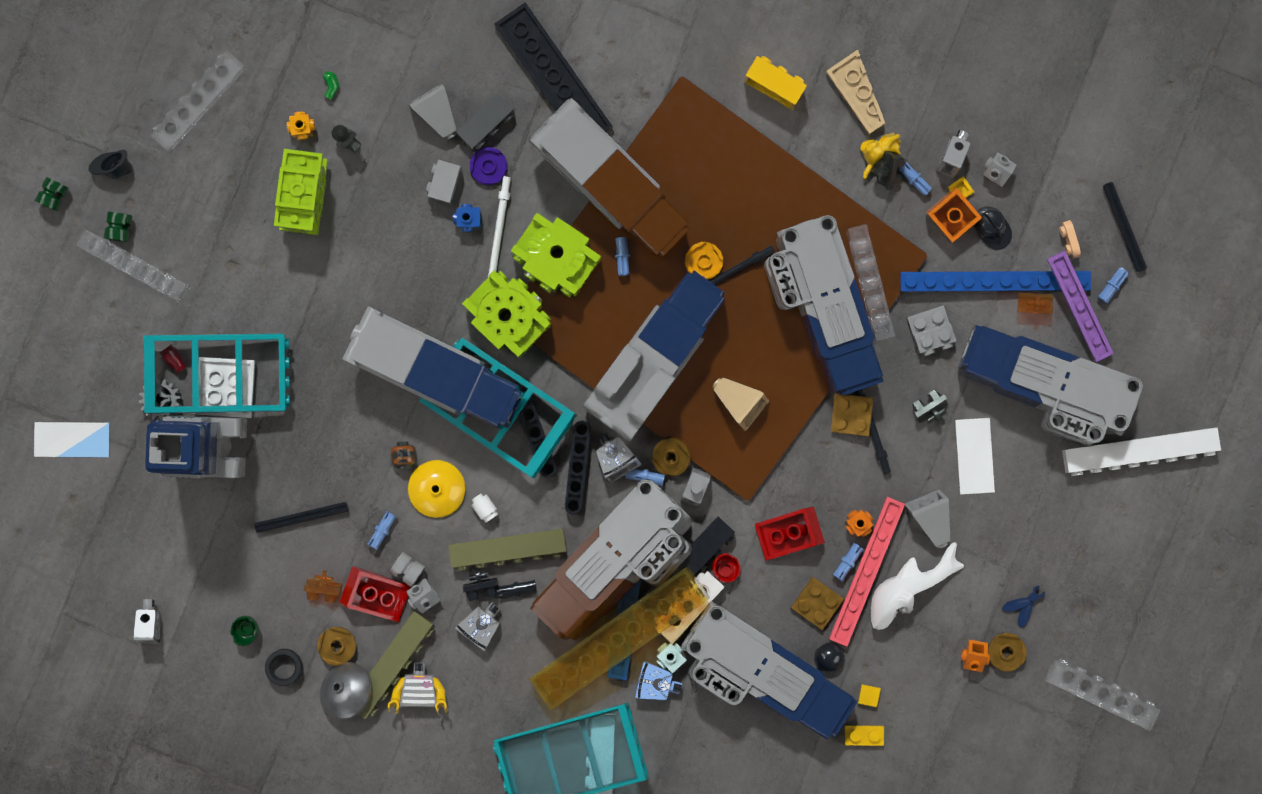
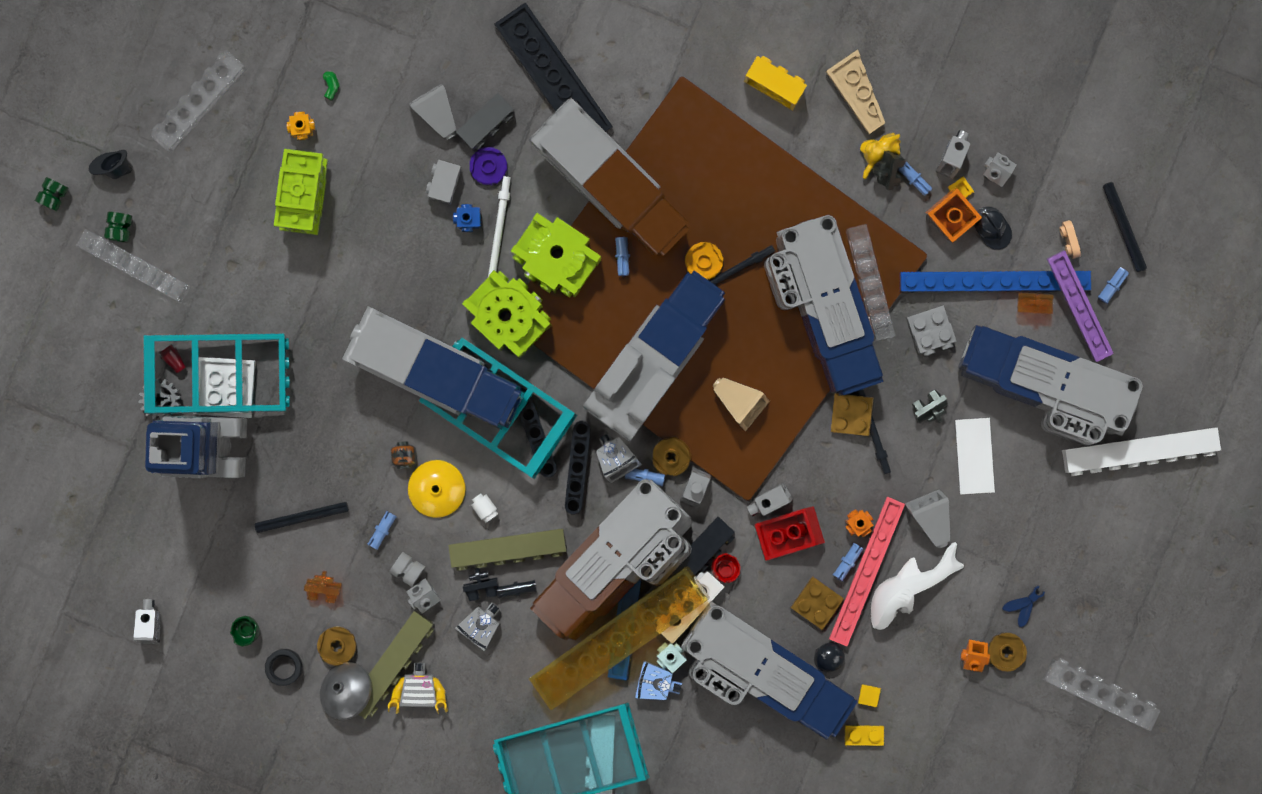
sticker [34,422,109,457] -> none
pearl dark grey hips [331,125,362,153] -> none
red slope [340,566,411,622] -> none
none -> light grey torso [747,483,793,517]

